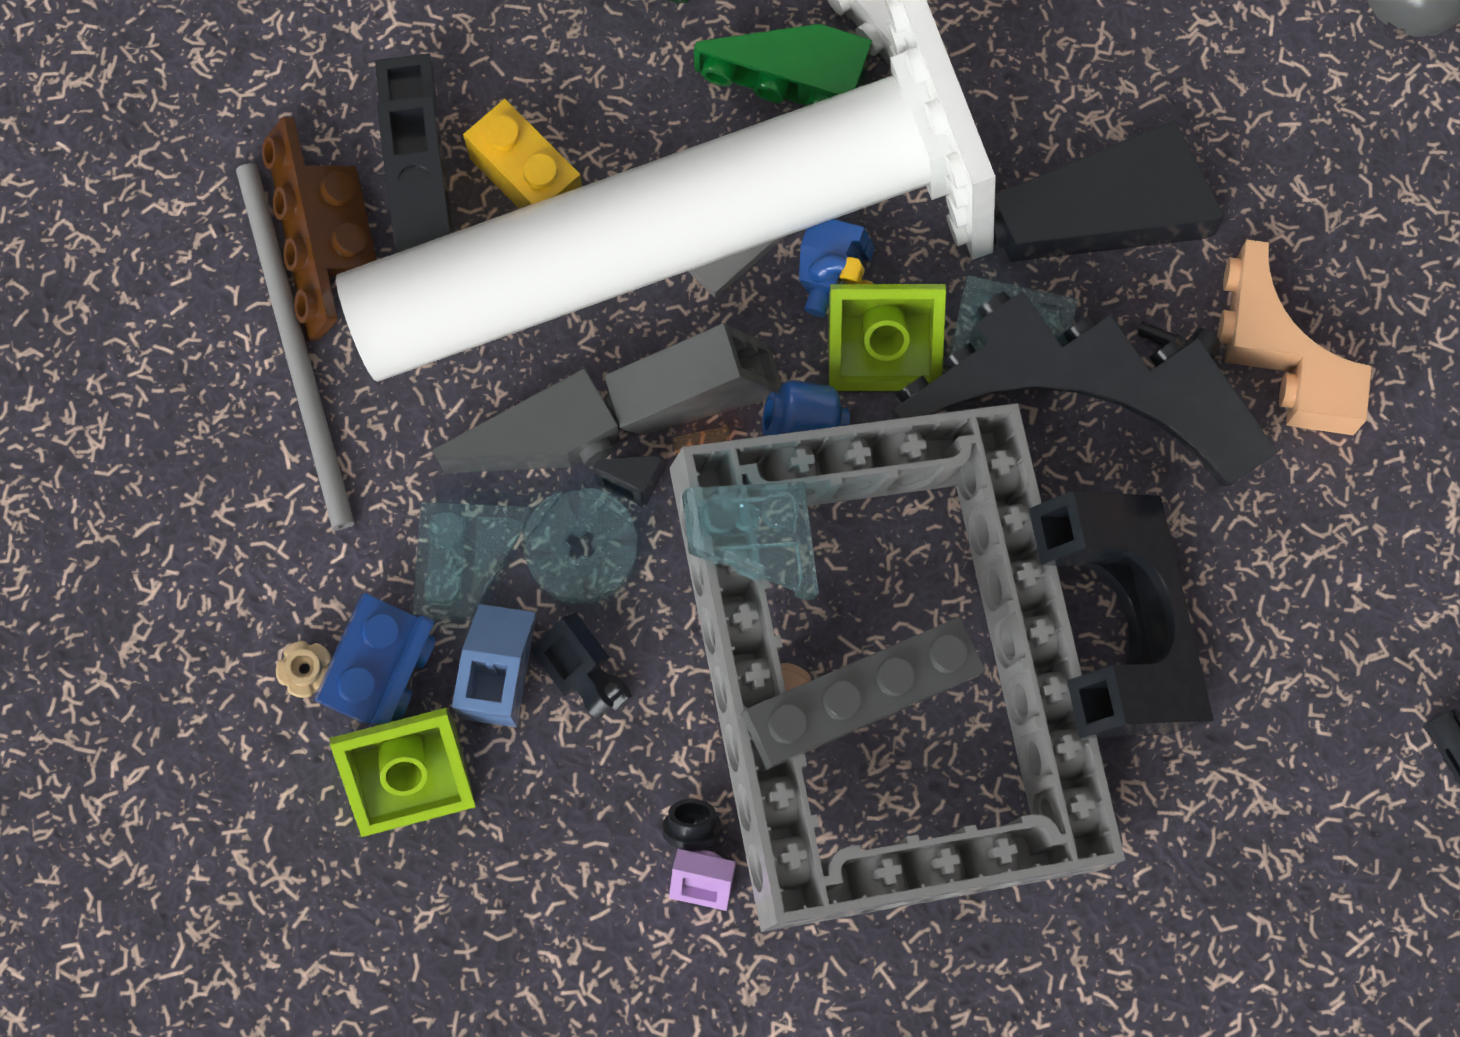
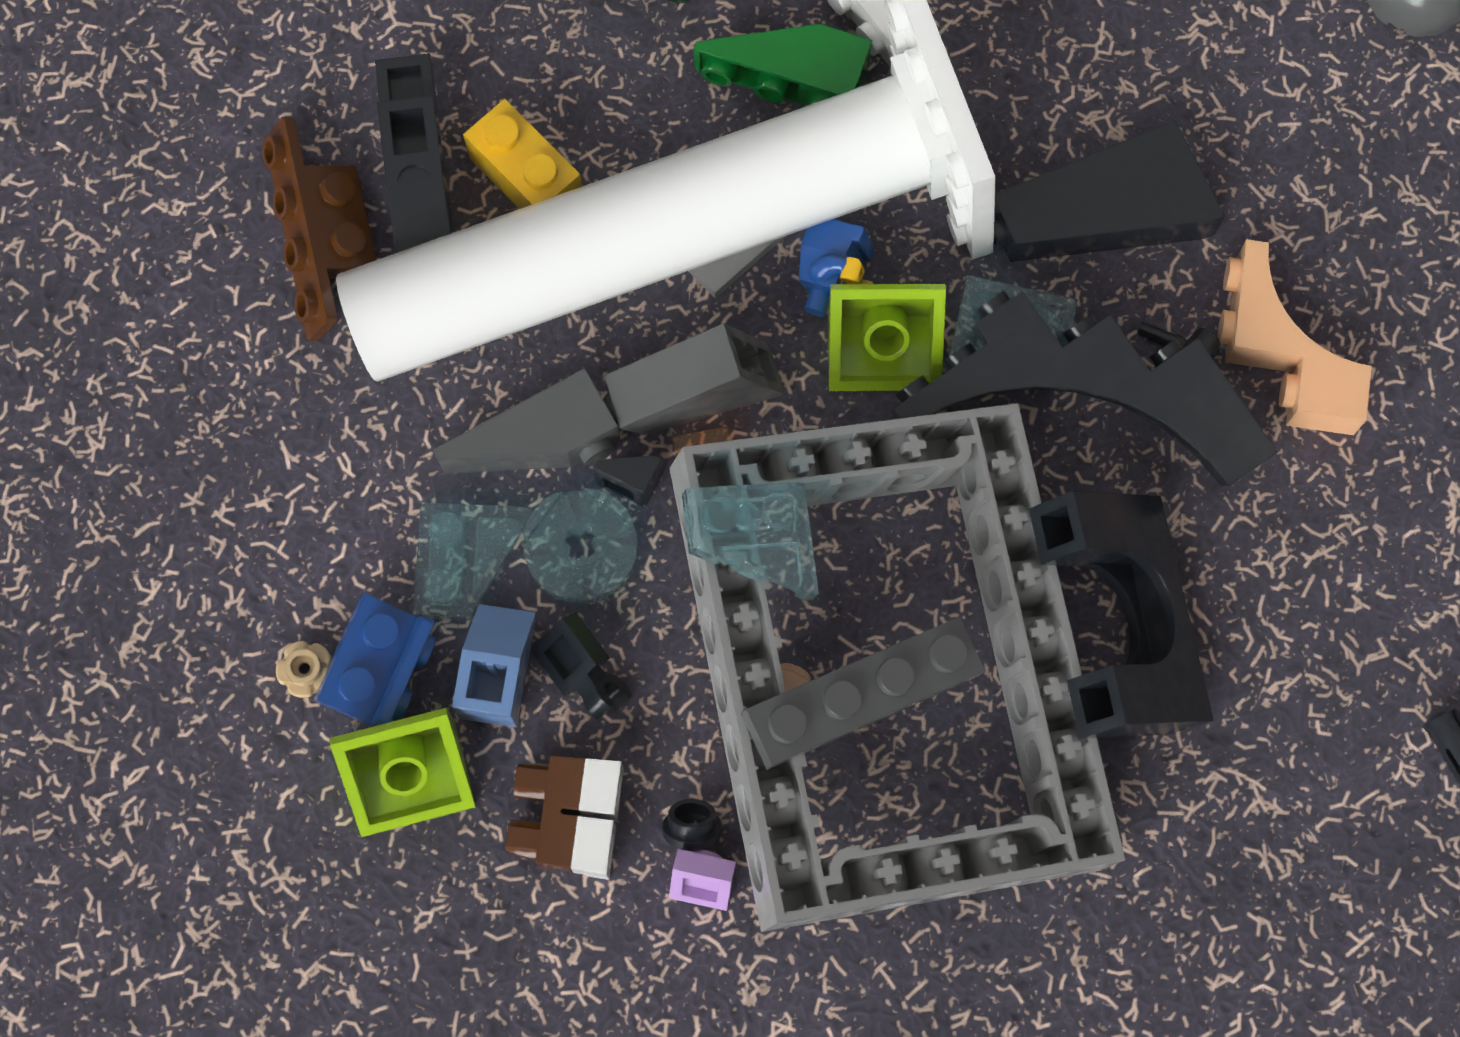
light grey piece [236,163,355,531] -> none
blue head [762,380,850,436] -> none
none -> hips [505,756,624,880]

